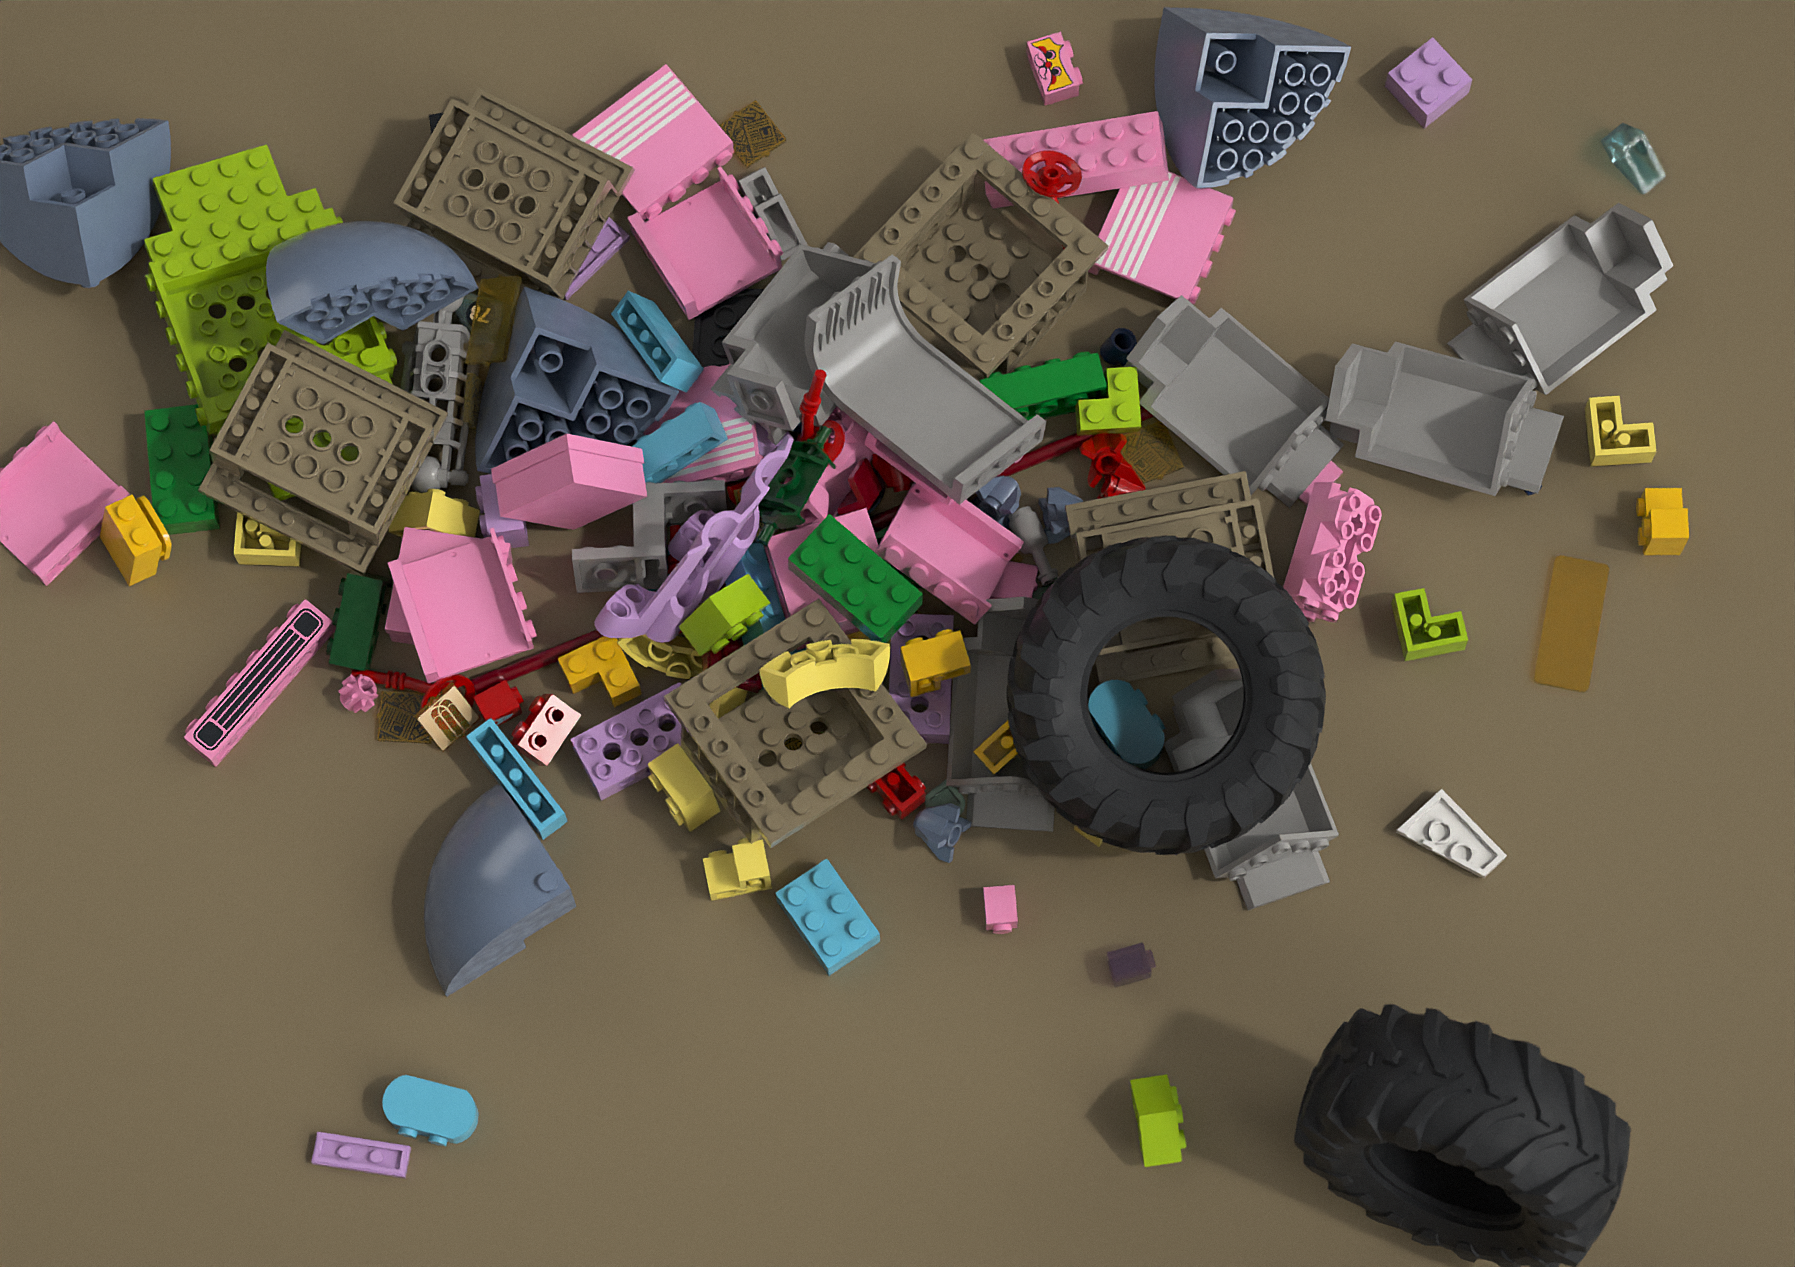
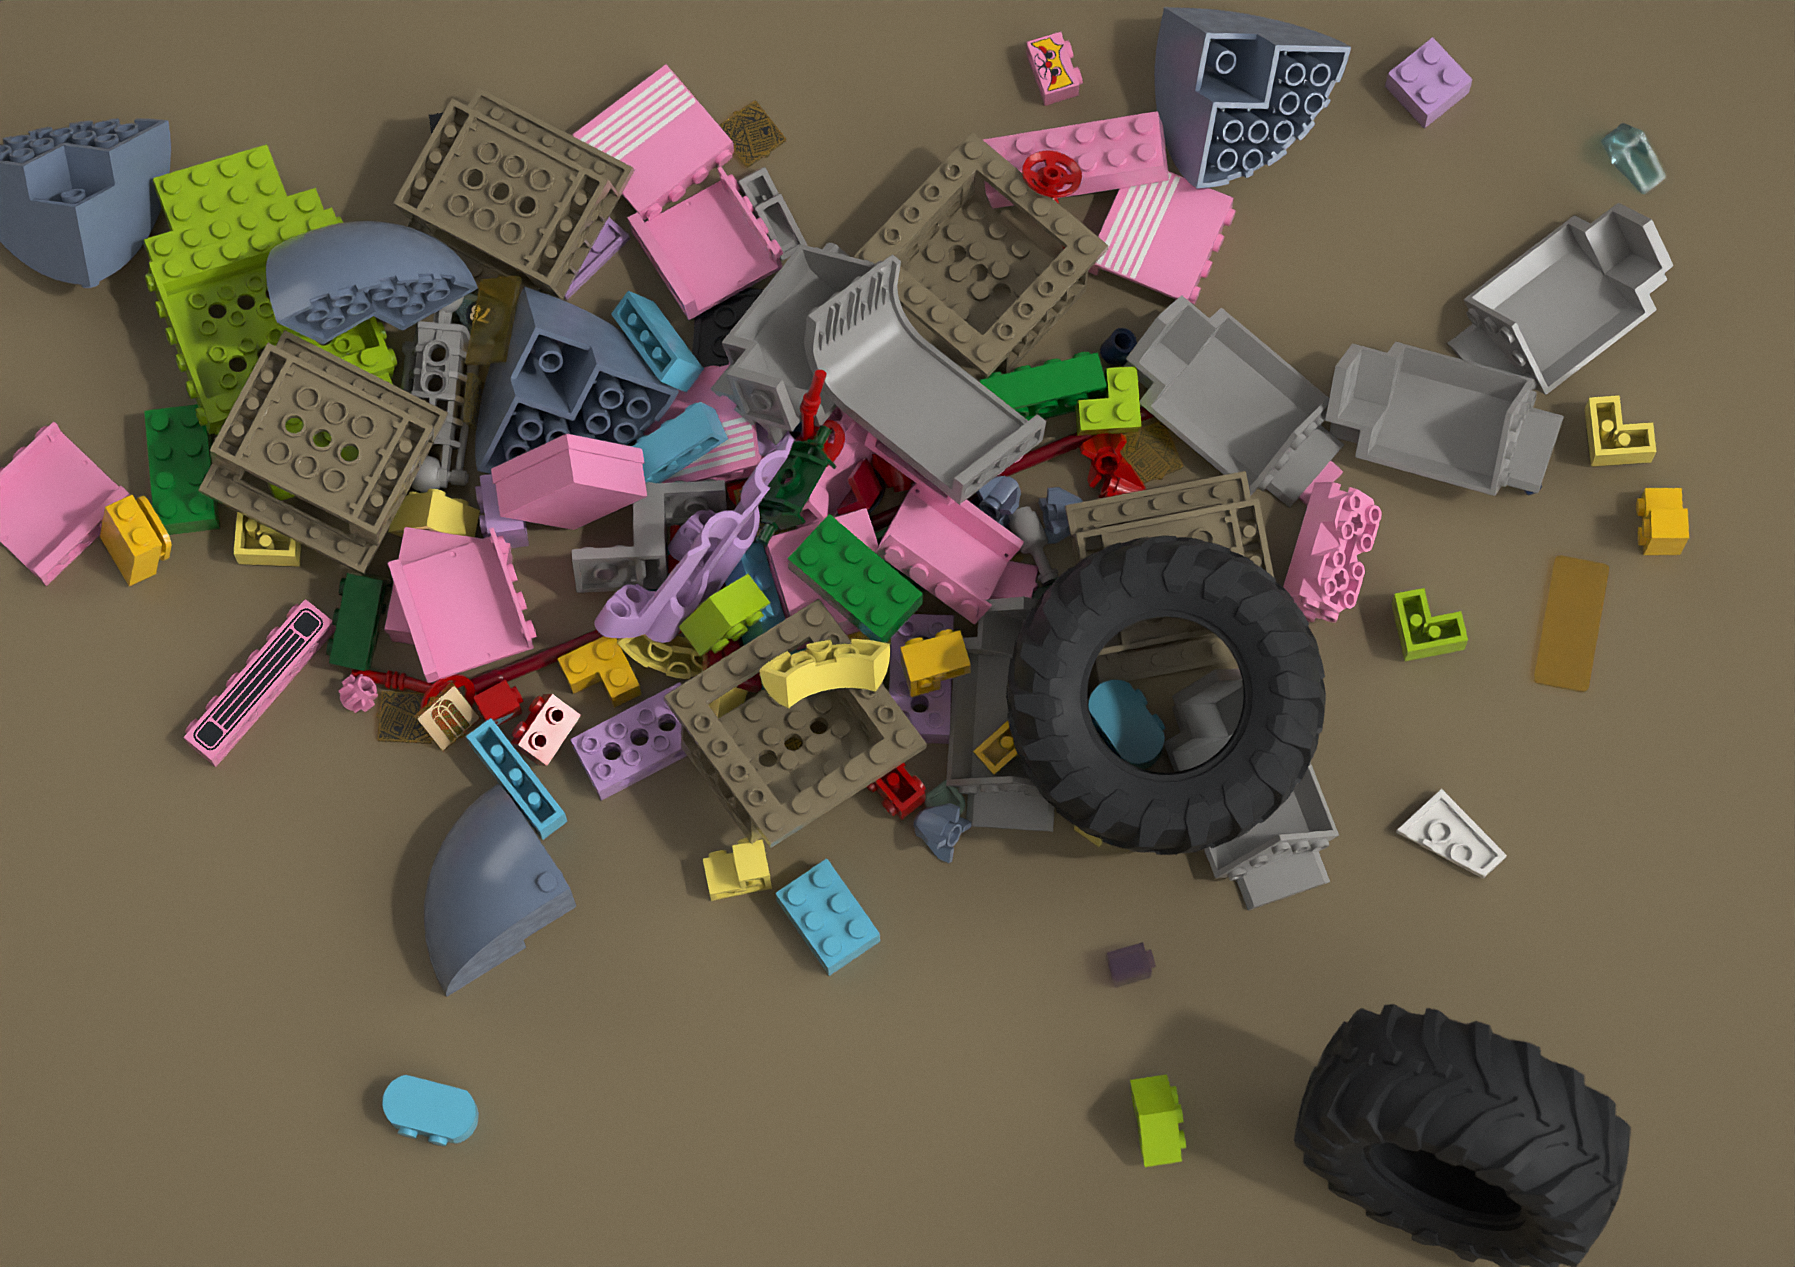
lavender tile [311,1132,411,1179] -> none
light yellow brick [647,743,720,832] -> none
bright pink brick [983,885,1018,934] -> none

